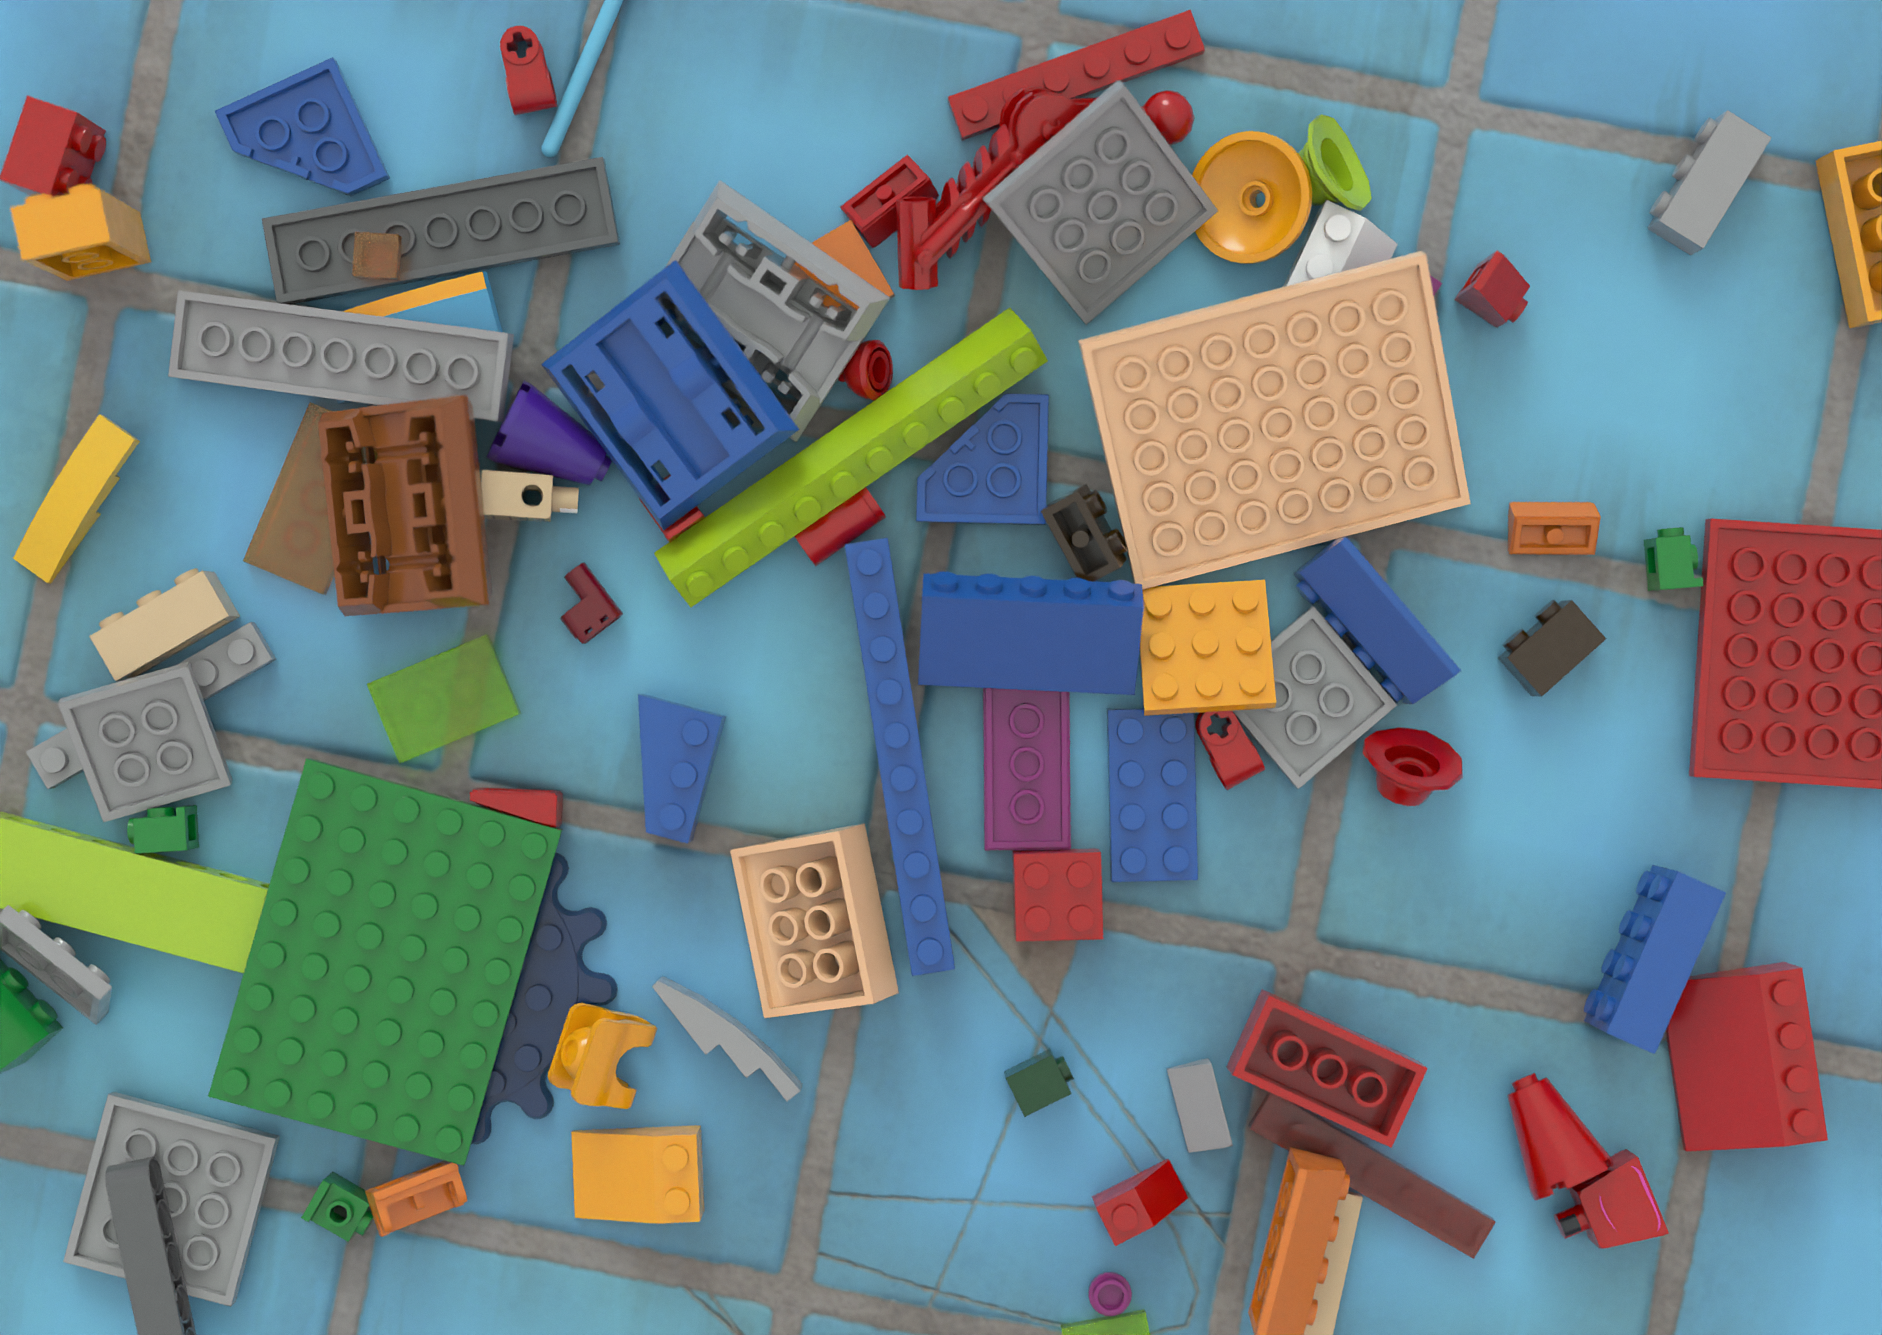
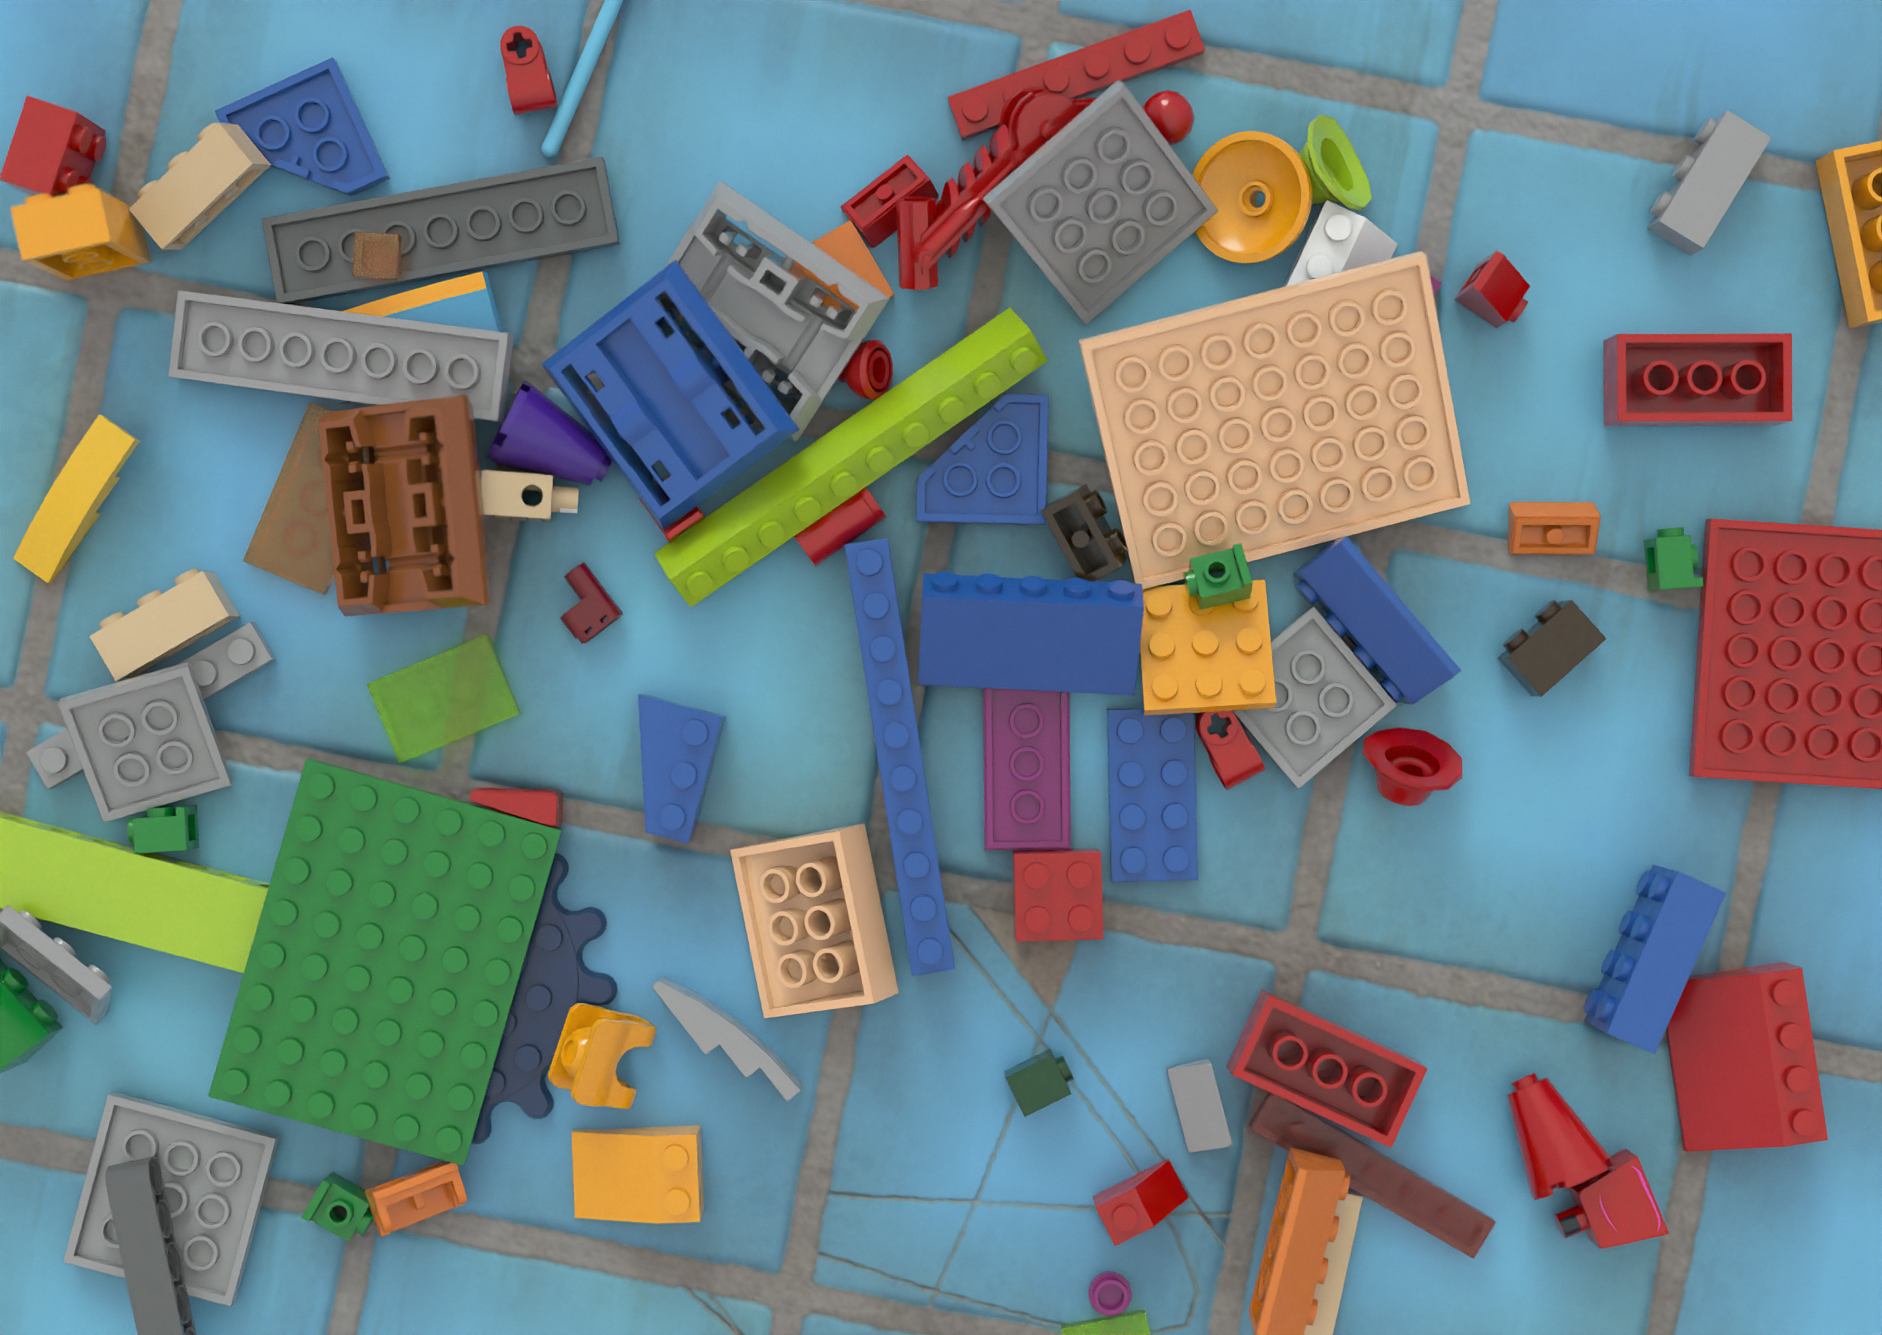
none -> tan brick [129,123,271,250]
none -> green brick [1183,543,1253,610]
none -> red brick [1603,333,1792,427]

